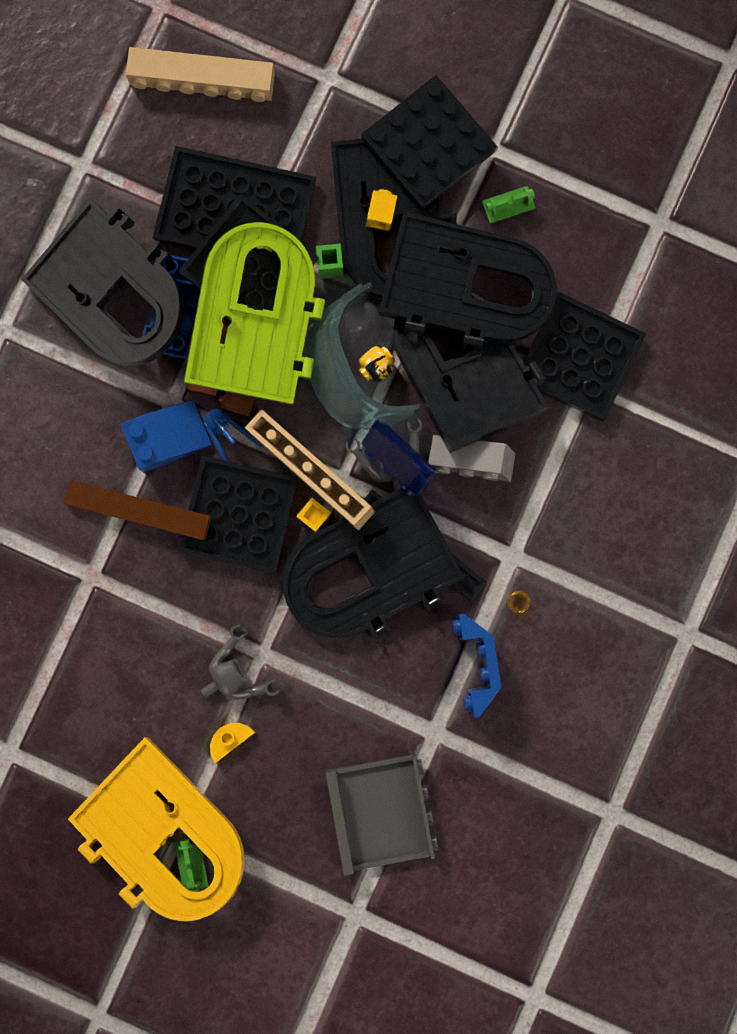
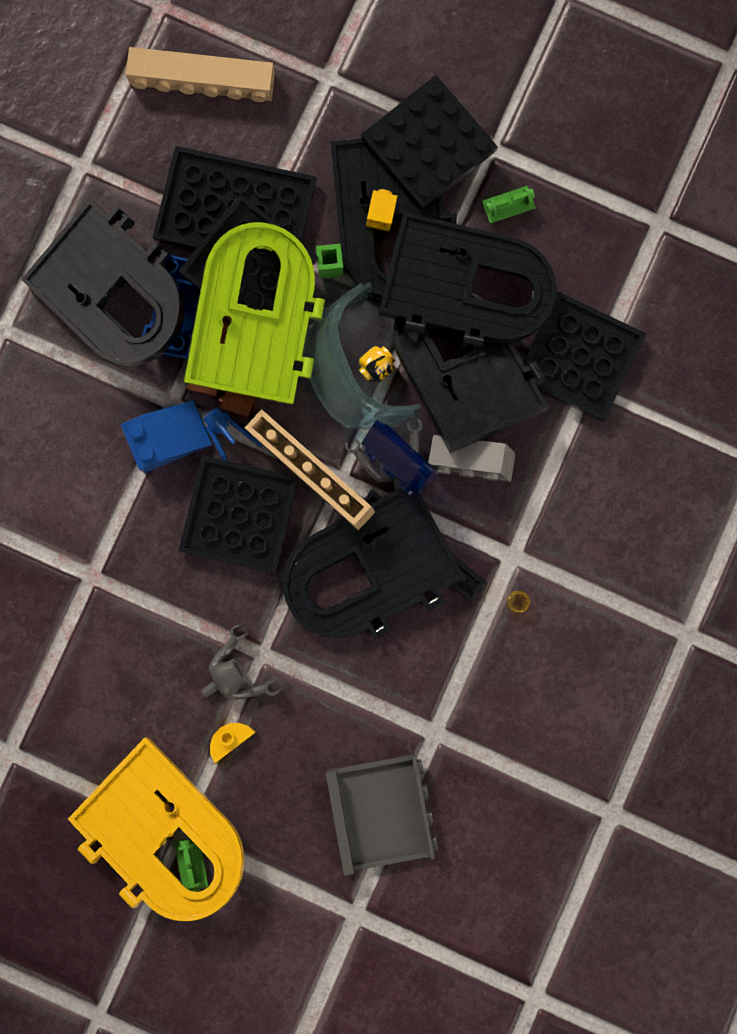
reddish brown tile [63,480,212,541] -> none
yellow plate [296,498,331,532] -> none
blue slope [452,614,501,718] -> none

